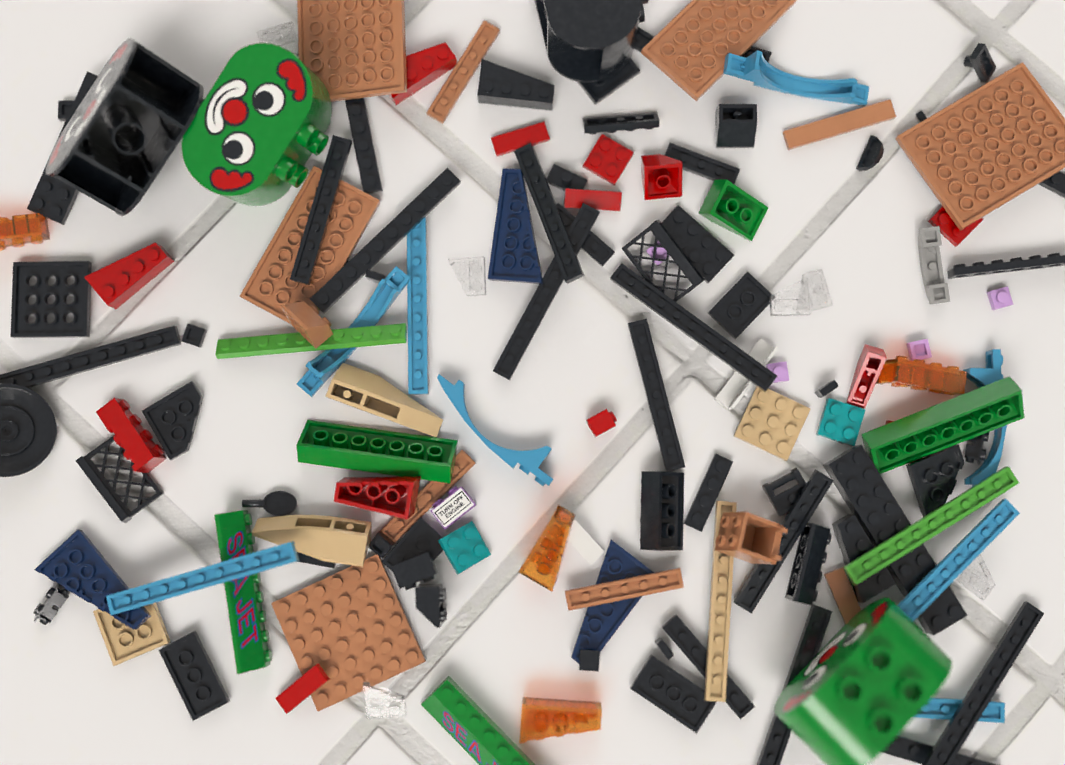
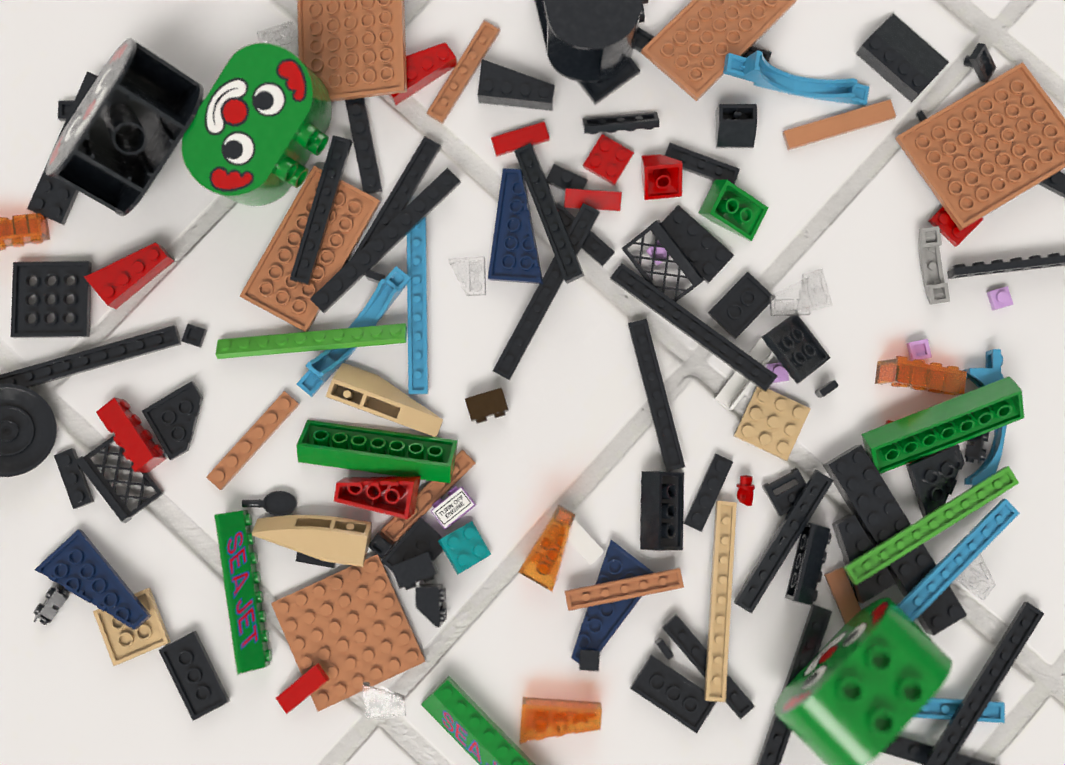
dark azure plate [106,541,299,615] -> none
nougat slope [281,302,333,349] -> none
dark azure slope [437,374,553,486] -> none
red brick [586,409,617,437] -> none
nougat container [715,512,788,564] -> none
teal plate [816,398,865,446] -> none
slope [846,344,887,409] -> none
black plate [856,135,884,171] -> none
none -> black plate [54,448,94,509]
none -> nougat plate [206,391,300,490]
none -> black plate [351,136,441,275]
none -> dark brown brick [465,387,509,424]
none -> red piece [736,475,755,506]
none -> black plate [761,313,831,384]
none -> black slope [856,13,949,103]

